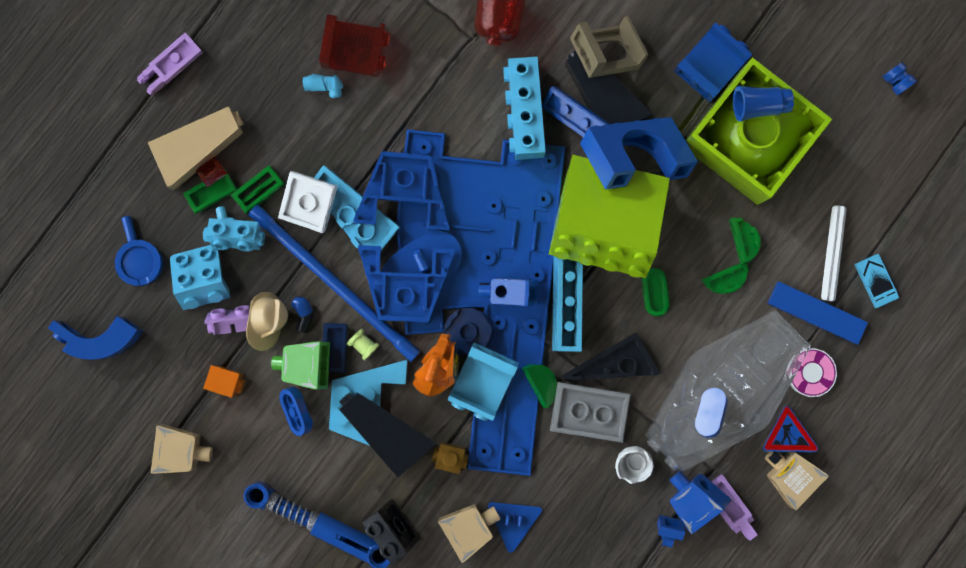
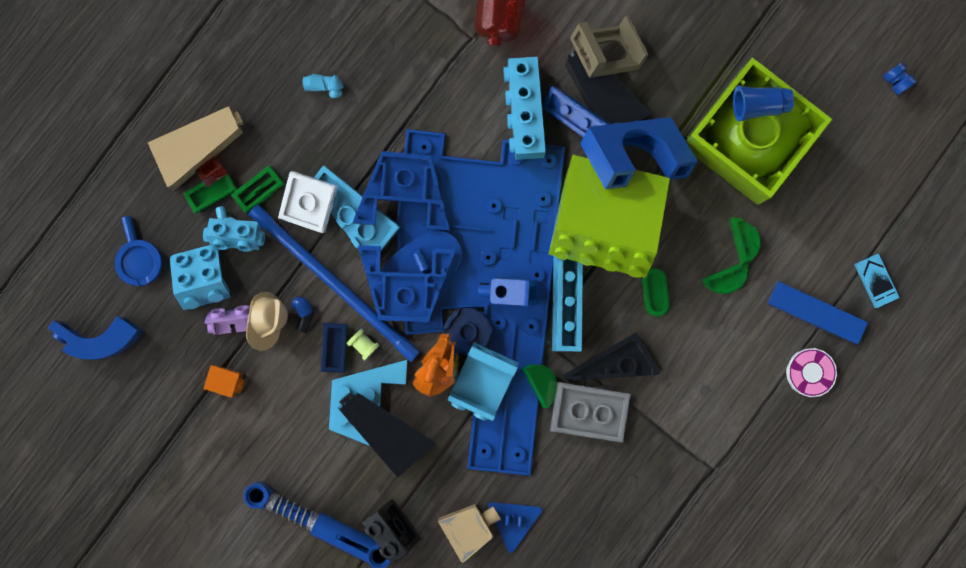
lavender hinge [137,33,203,95] -> none
tan torso [151,424,213,474] -> none
torso [271,342,330,389] -> none
blue plate [279,387,313,436] -> none
clear red panel [319,14,390,77] -> none
pearl gold brick [432,442,469,474] -> none
white hair [615,446,654,484] -> none
clear container [645,310,811,472] -> none
blue tile [657,515,685,548] -> none
blue torso [669,471,732,535] -> none
blue panel [674,22,752,103] -> none
tile [695,388,728,438] -> none
lavender hinge [711,474,757,541] -> none
piece [763,406,818,453] -> none
tan torso [765,452,829,510] -> none
white axle [821,205,847,301] -> none

